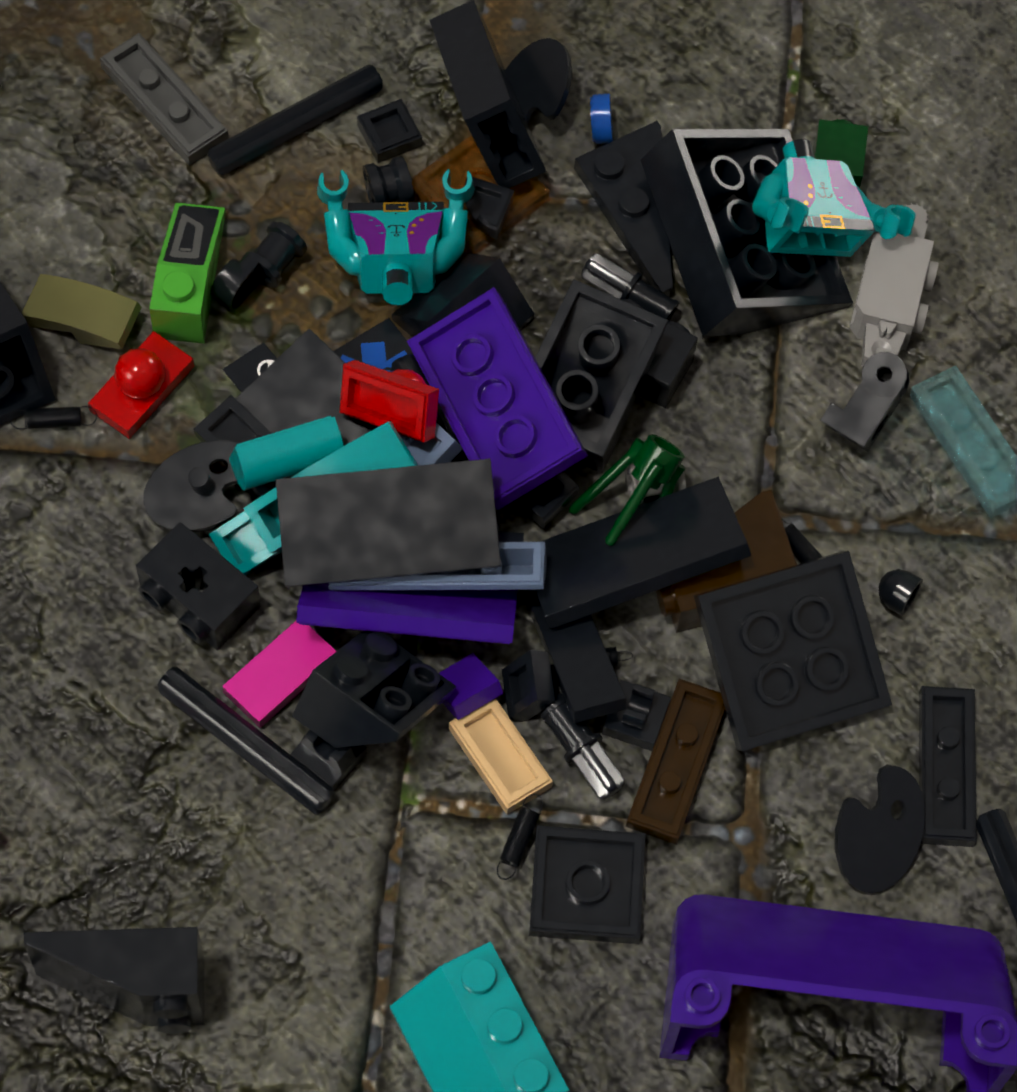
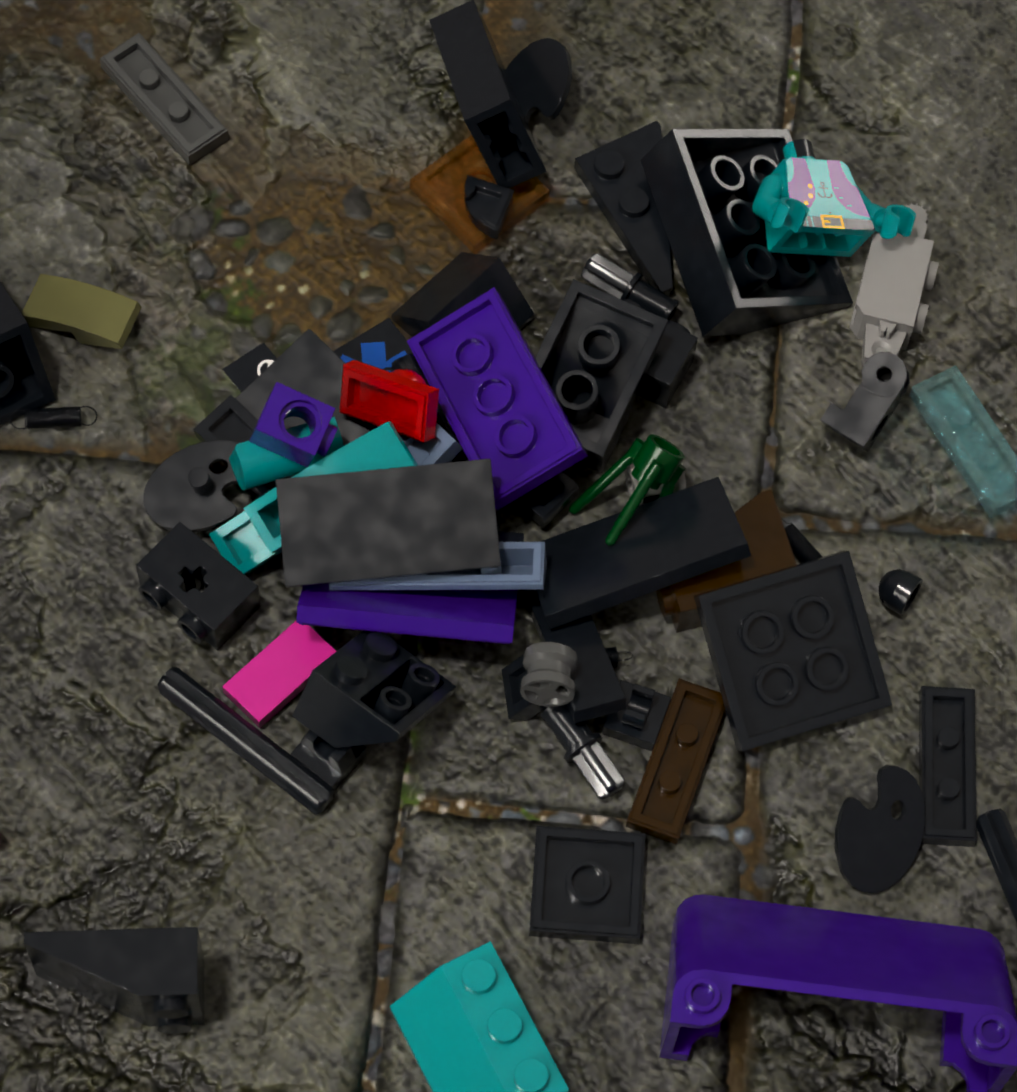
red tile [88,331,195,439] -> none
bright green slope [149,202,226,344] -> none
black axle [208,65,383,175] -> none
black connector [210,221,307,310] -> none
teal torso [317,169,474,306] -> none
black tile [357,99,422,163] -> none
black wheel [363,156,415,203] -> none
dark purple tile [439,653,503,720] -> none
tan tile [449,698,553,815] -> none
black piece [497,794,543,880] -> none
blue tile [590,93,613,144] -> none
dark green brick [813,119,869,188] -> none
none -> dark purple brick [249,382,338,467]
none -> dark grey wheel [520,642,578,707]

